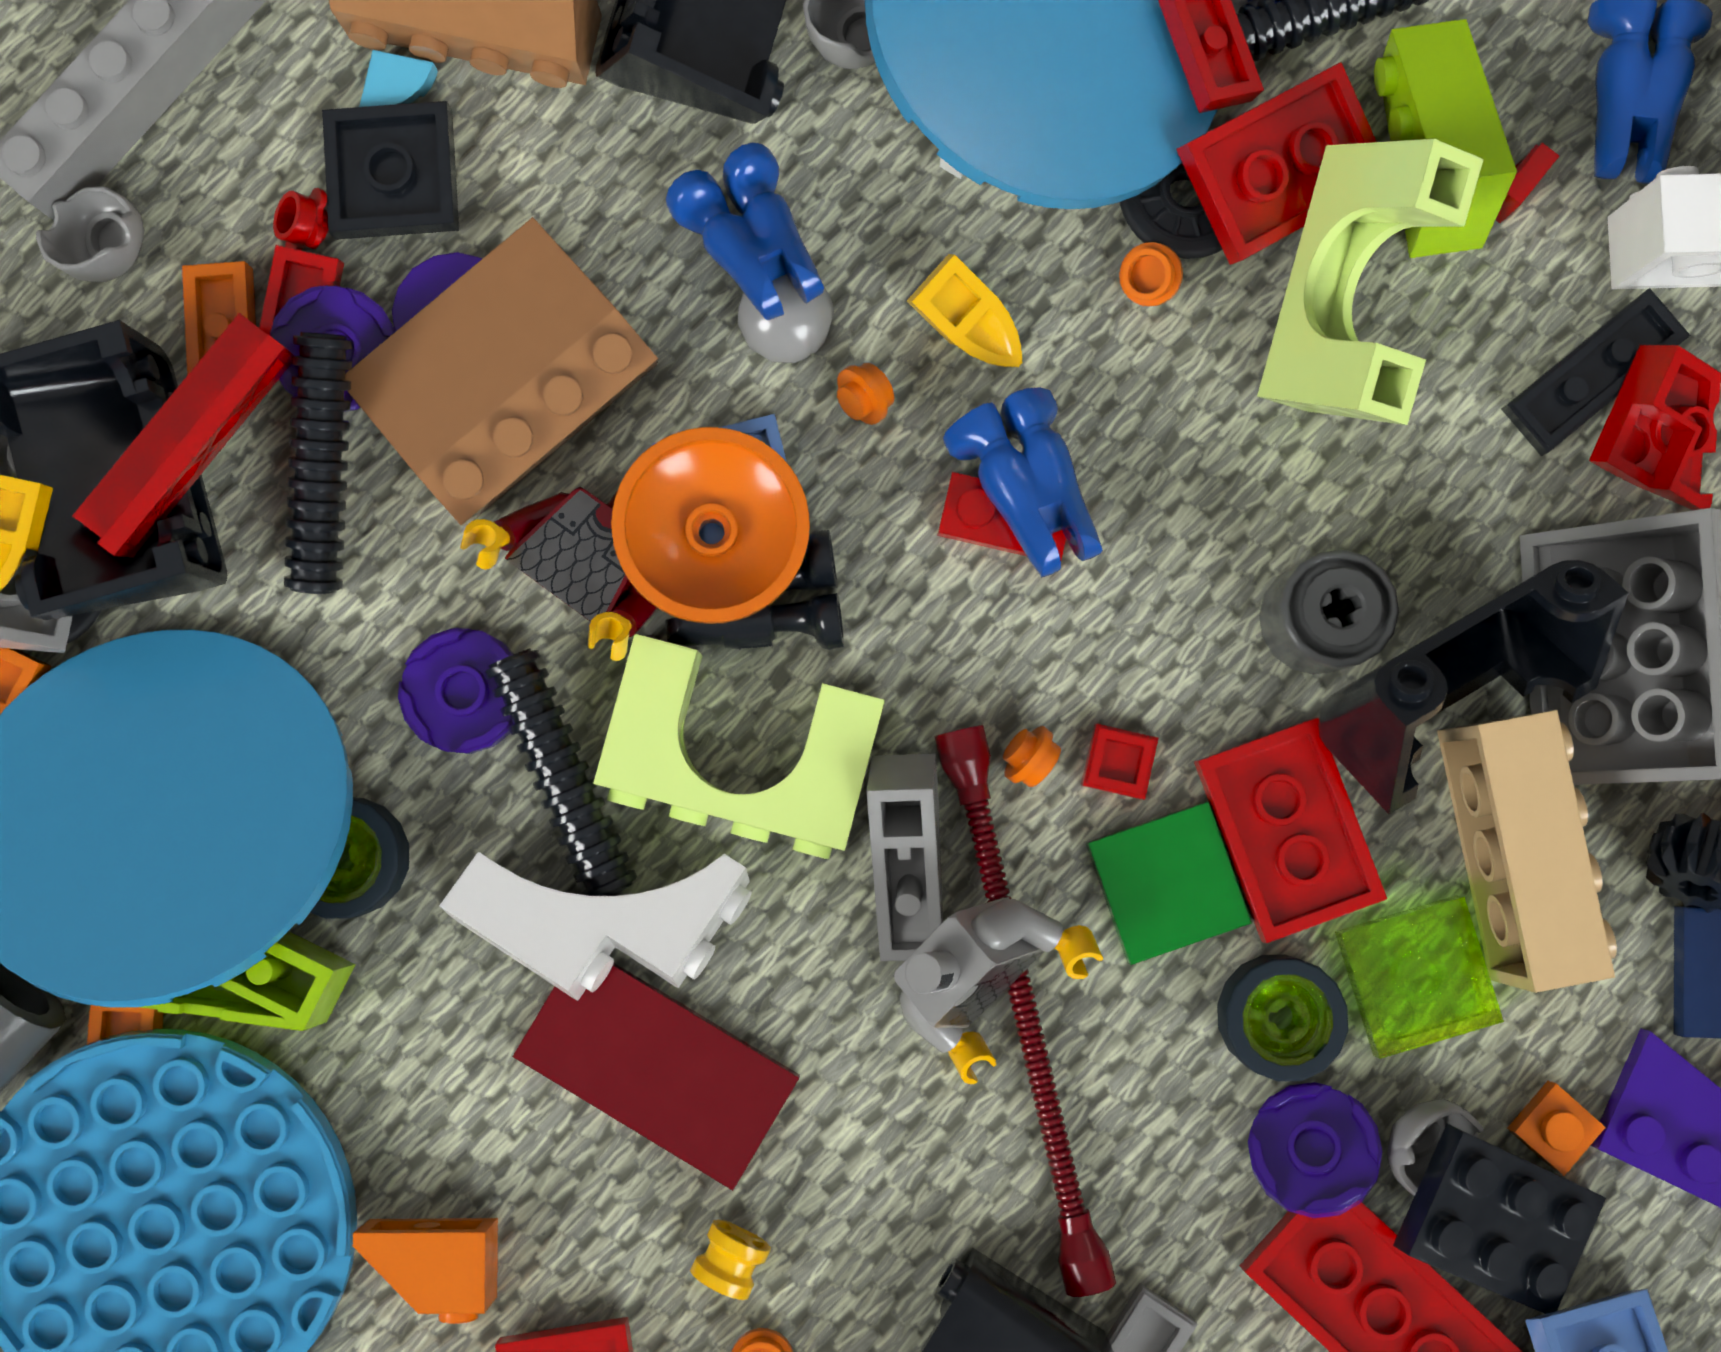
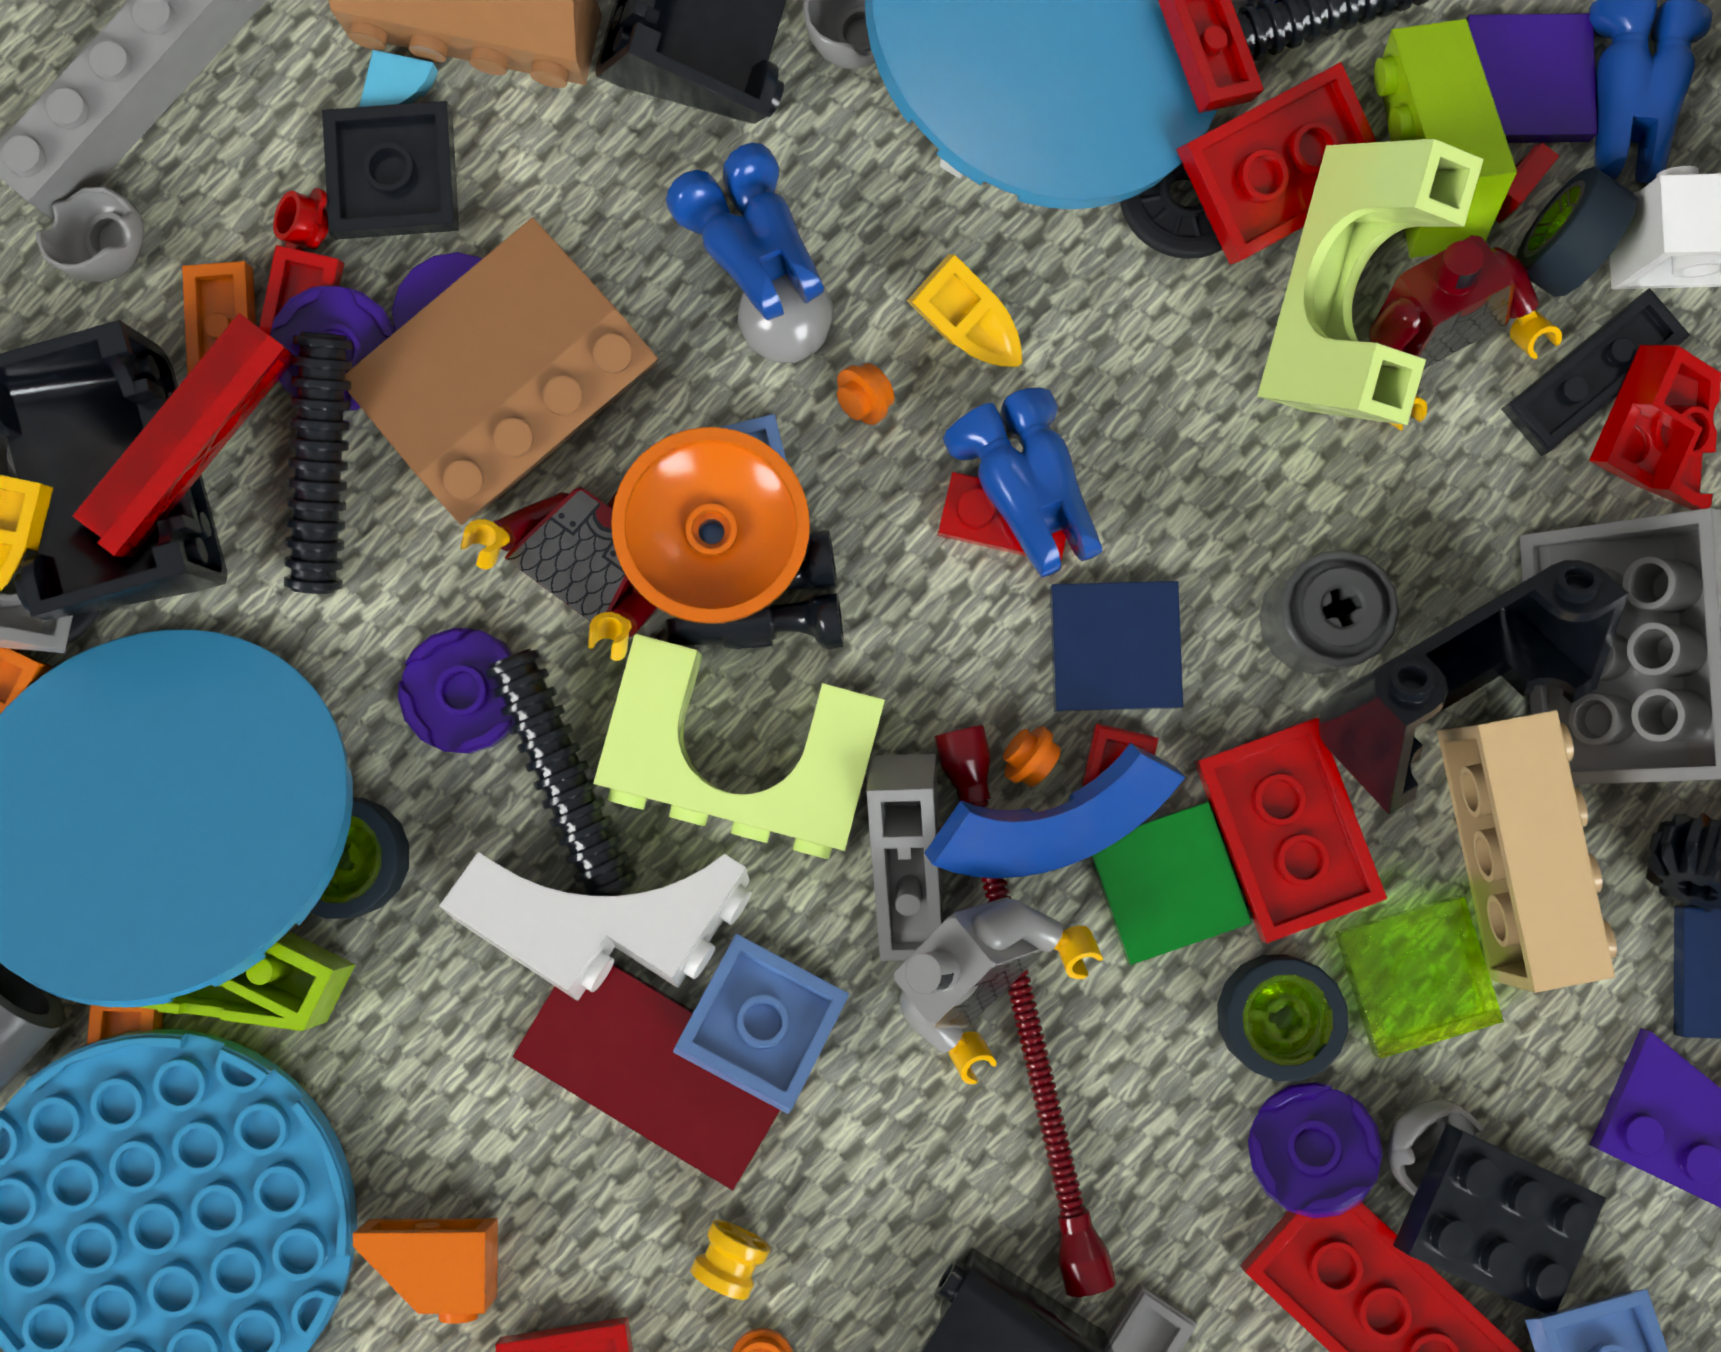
orange plate [1119,242,1183,306] -> none
orange plate [1507,1080,1606,1176] -> none
none -> medium blue plate [673,934,849,1114]
none -> blue tile [924,743,1186,878]
none -> dark blue tile [1050,581,1183,712]
none -> dark red torso [1369,235,1562,431]
none -> dark purple tile [1466,13,1598,143]
none -> black wheel [1516,167,1637,297]

